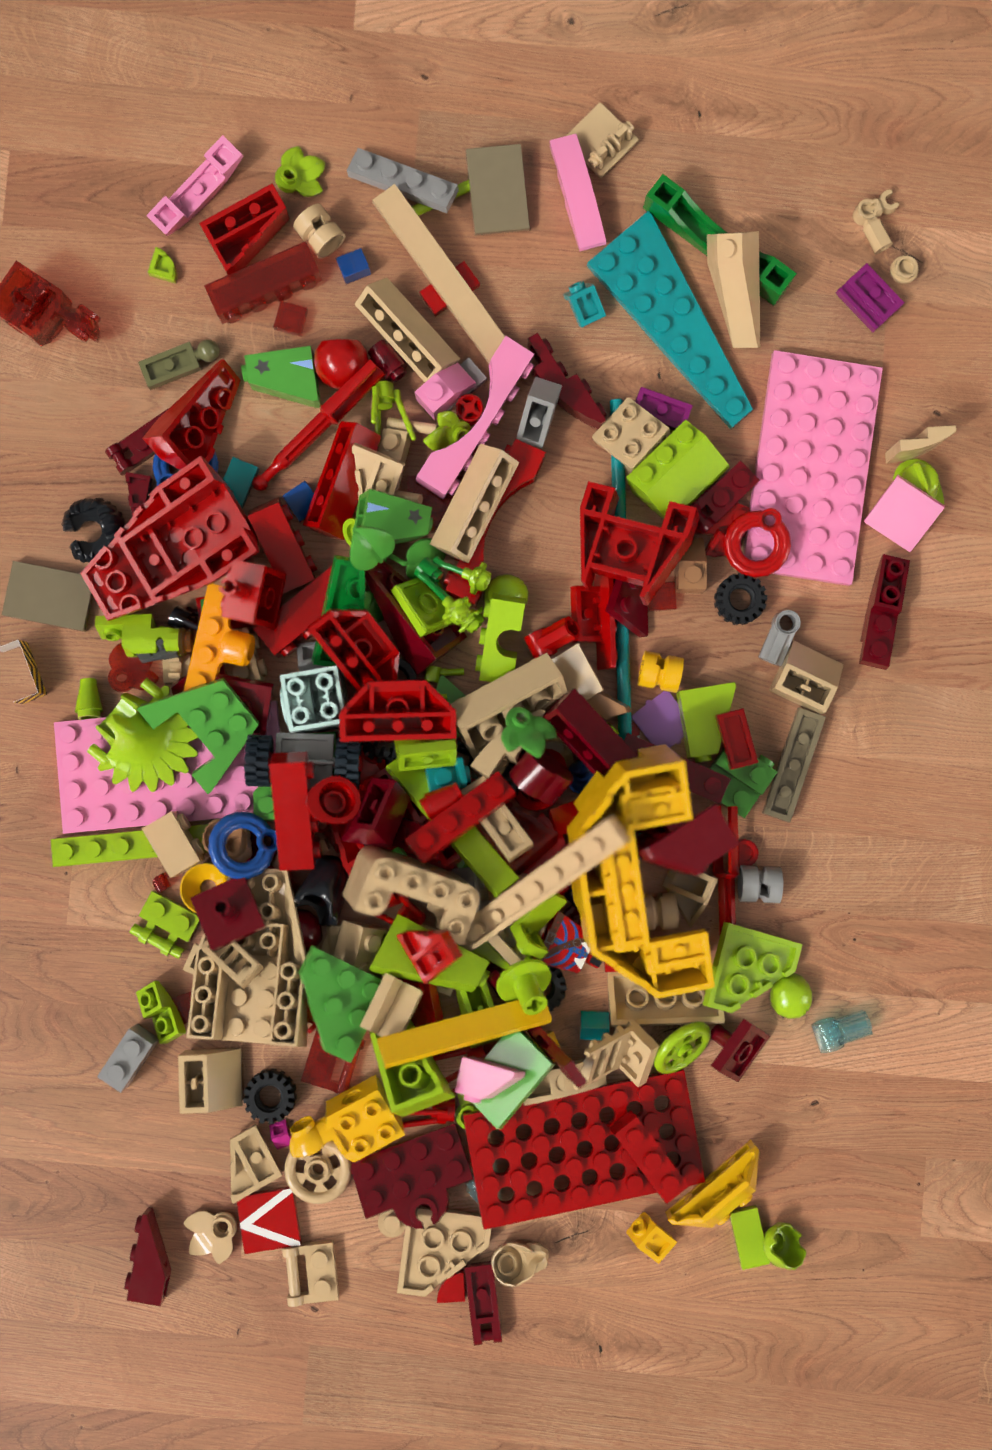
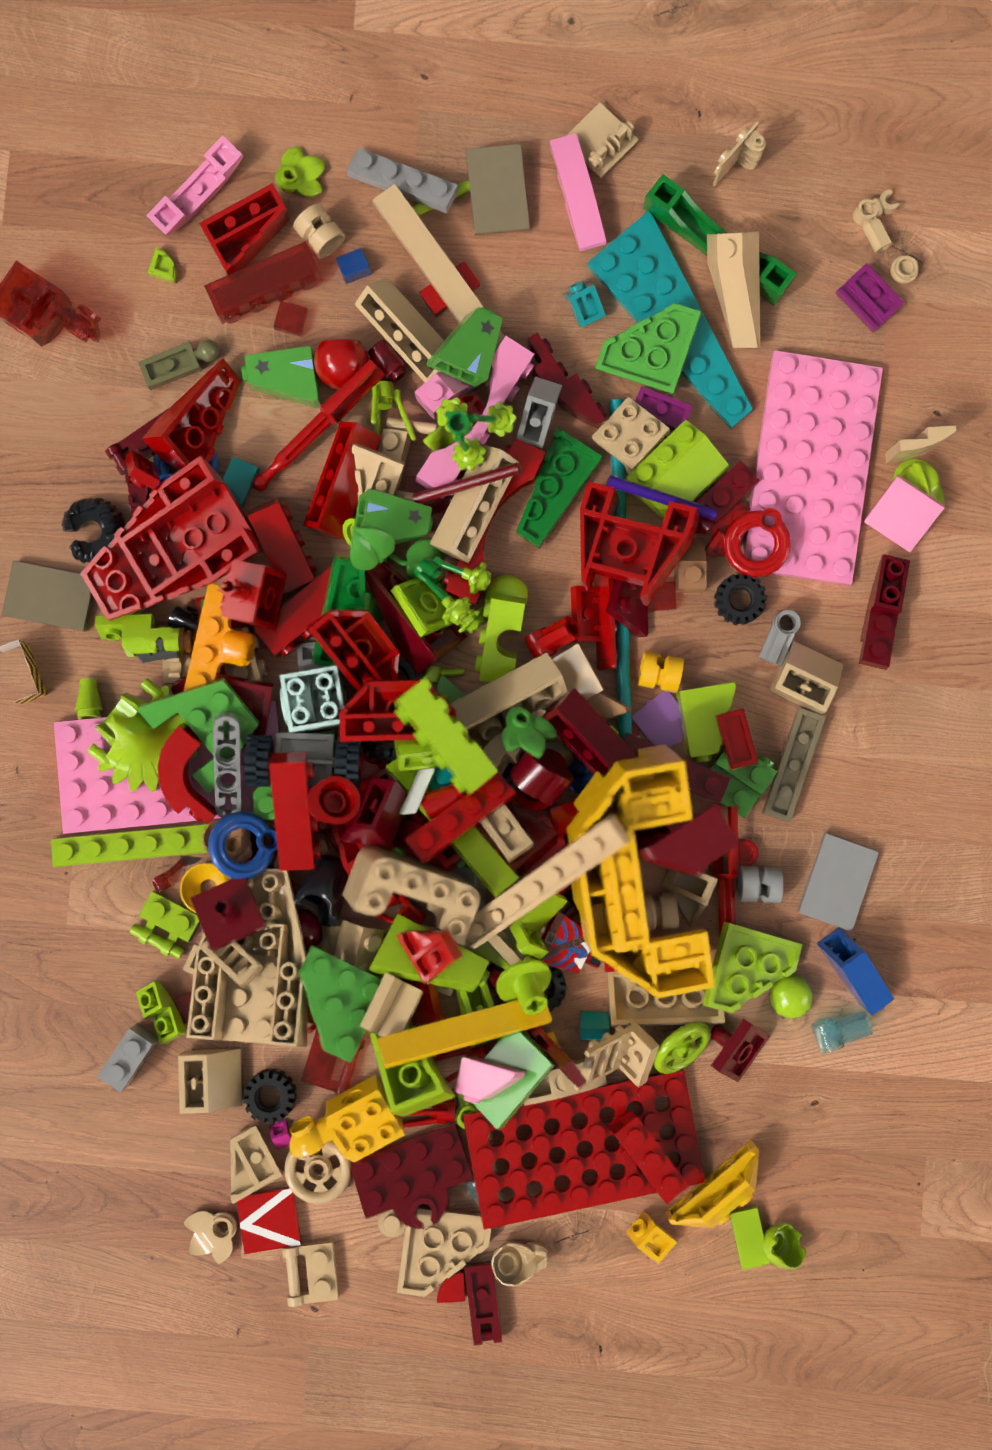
clear red plate [108,642,159,692] -> none
dark red slope [124,1207,172,1307] -> none
tan brick [142,811,205,878] -> none
blue slope [283,481,314,522] -> none
none -> red plate [125,449,160,490]
none -> red arch [158,723,217,824]
none -> light grey beam [213,711,241,818]
none -> lime wedge [394,677,498,794]
none -> white sticker [400,768,435,814]
none -> dark red bar [412,462,522,504]
none -> bright green slope [426,307,503,387]
none -> lime plant [436,397,517,471]
none -> green wing [516,427,603,549]
none -> bright green plate [595,303,702,394]
none -> dark purple bar [607,475,717,520]
none -> tan hinge [713,121,766,187]
none -> light grey tile [797,833,879,932]
none -> blue slope [816,928,894,1016]

